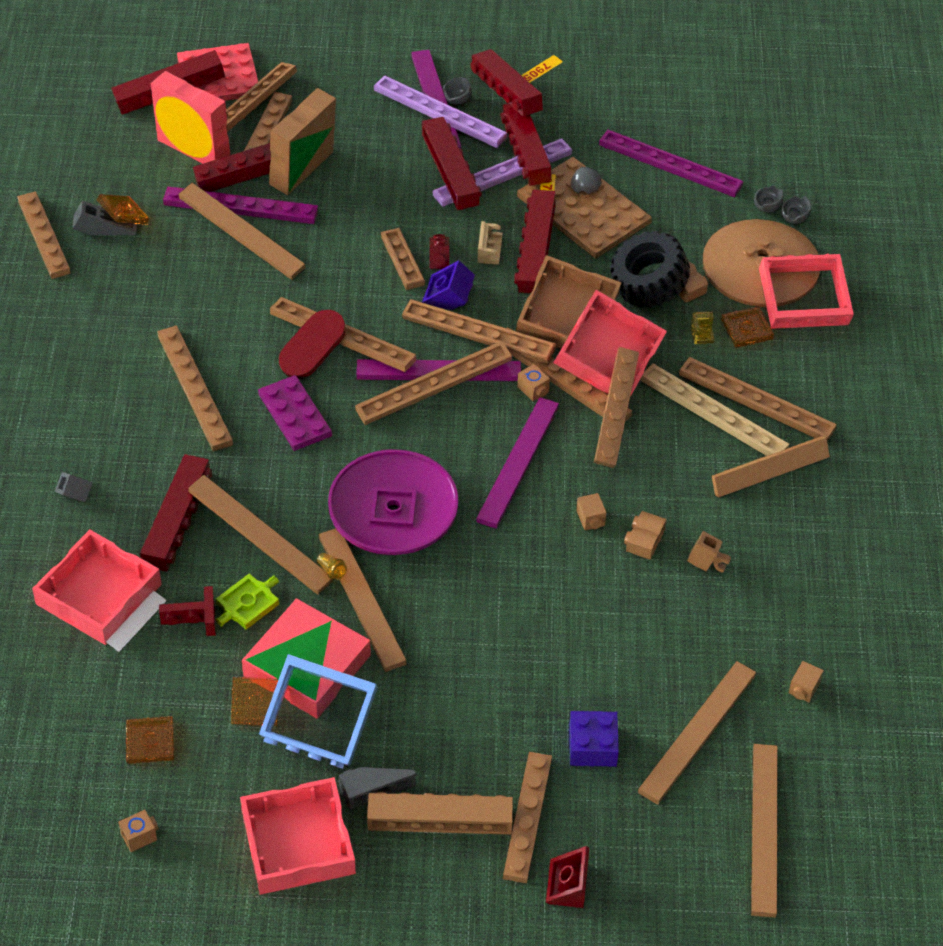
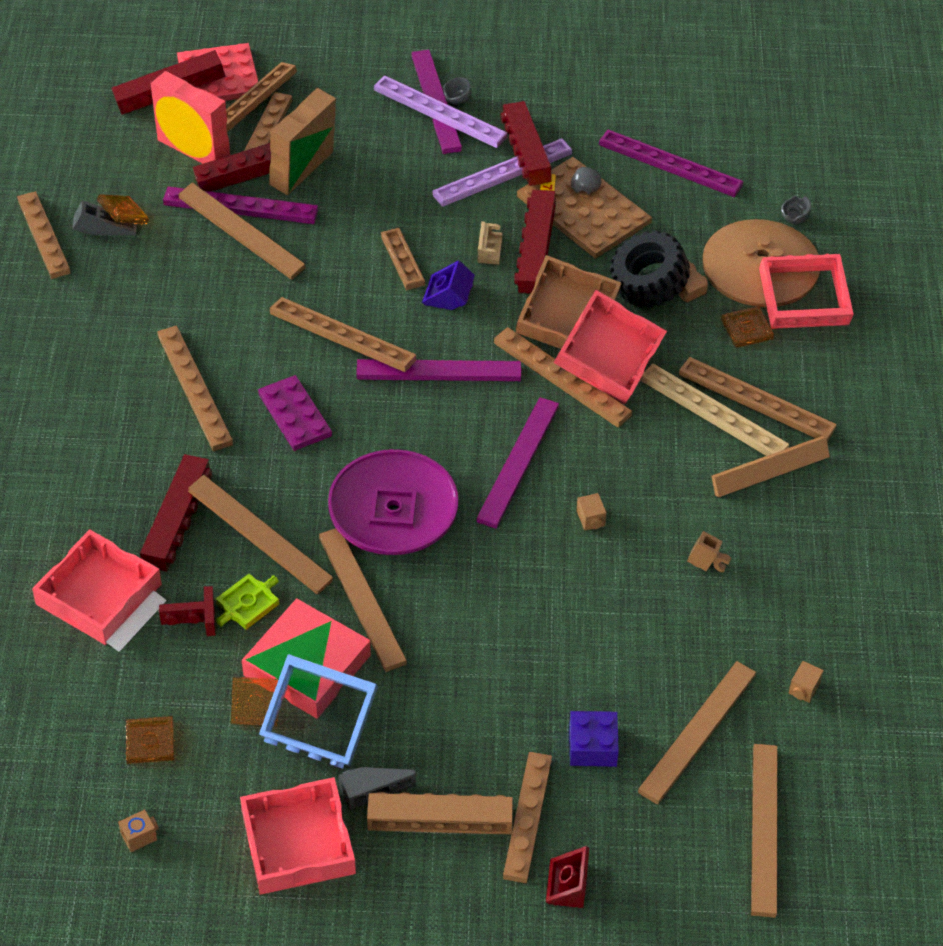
dark grey panel [55,472,93,502] -> none
dark red tile [279,310,346,379] -> none
clear yellow cone [317,553,347,579] -> none
medium nougat plate [355,341,512,425] -> none
medium nougat tile [402,299,556,363] -> none
dark red brick [422,117,482,210] -> none
dark red bracket [430,234,449,269] -> none
dark red brick [471,49,543,117] -> none
medium nougat brick [517,364,550,401] -> none
yellow sticker [521,55,563,83] -> none
medium nougat plate [594,347,639,468] -> none
medium nougat brick [624,511,667,560] -> none
clear yellow panel [691,311,714,344] -> none
dark grey hair [754,185,784,213] -> none

